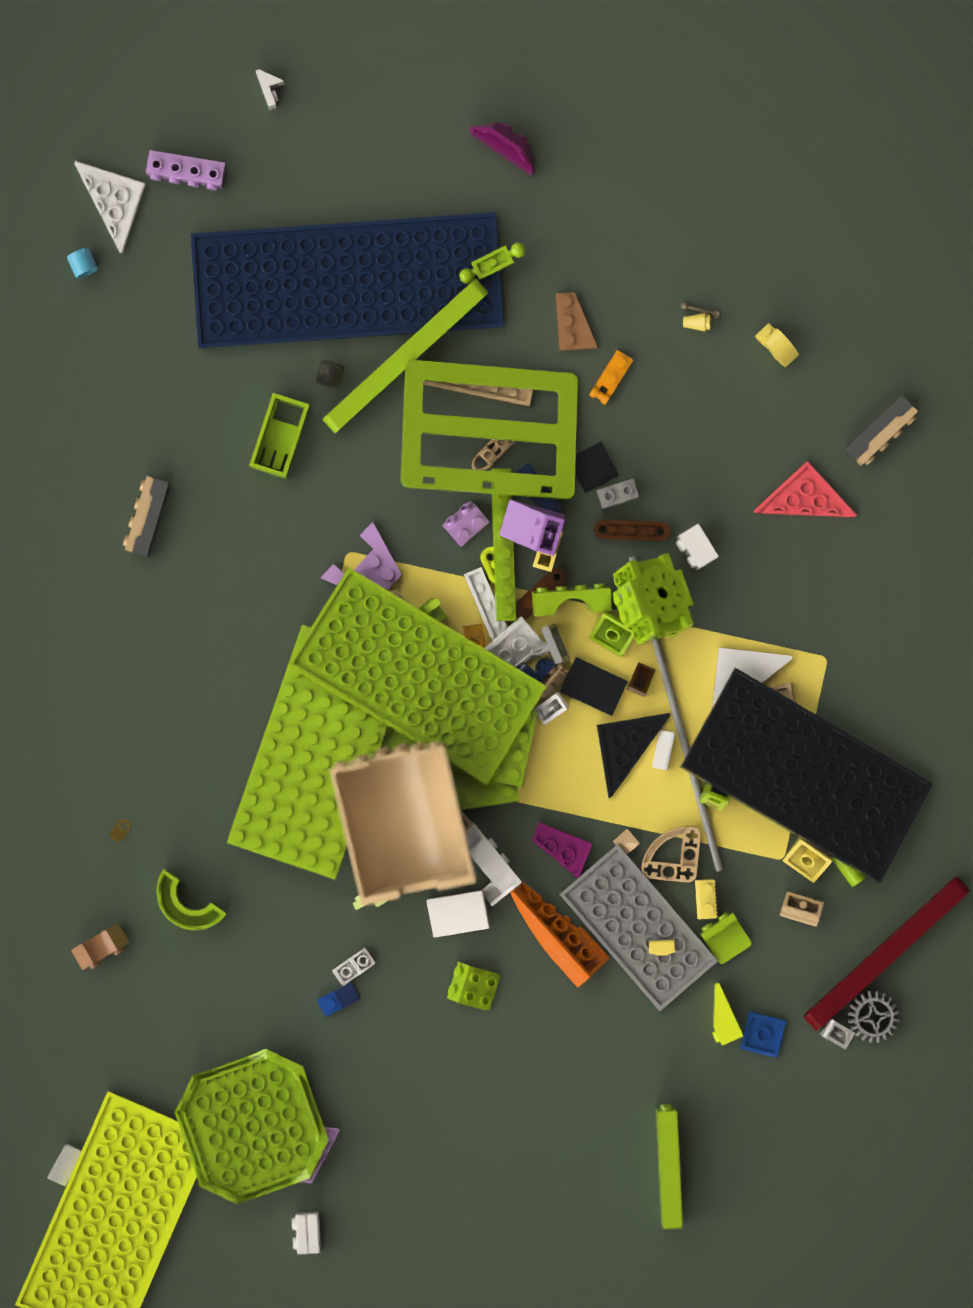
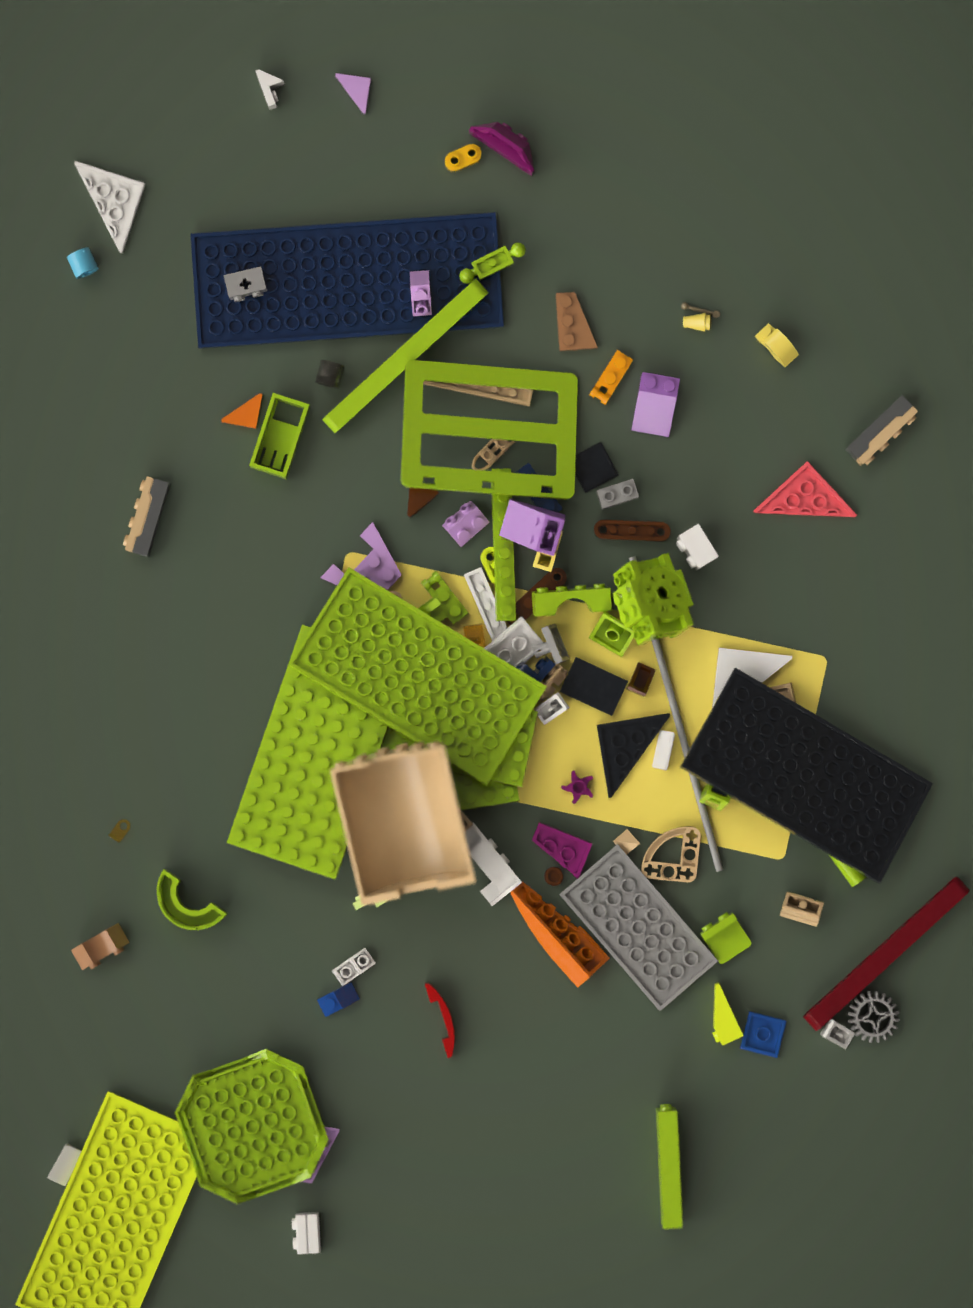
lavender brick [146,150,227,190] -> none
white tile [426,890,490,937] -> none
lime bracket [447,961,500,1011] -> none
light yellow piece [649,940,675,955] -> none
light yellow brick [695,879,718,919] -> none
light yellow slope [783,838,833,883] -> none
none -> orange tile [221,393,263,429]
none -> light grey brick [224,267,267,302]
none -> lavender tile [335,73,371,114]
none -> reddish brown slope [407,488,439,518]
none -> lavender slope [410,270,432,316]
none -> lime plate [421,571,468,625]
none -> red slope [425,982,455,1058]
none -> yellow plate [445,144,481,172]
none -> reddish brown tile [544,867,563,886]
none -> magenta animal [561,770,593,804]
none -> slope [631,372,680,437]

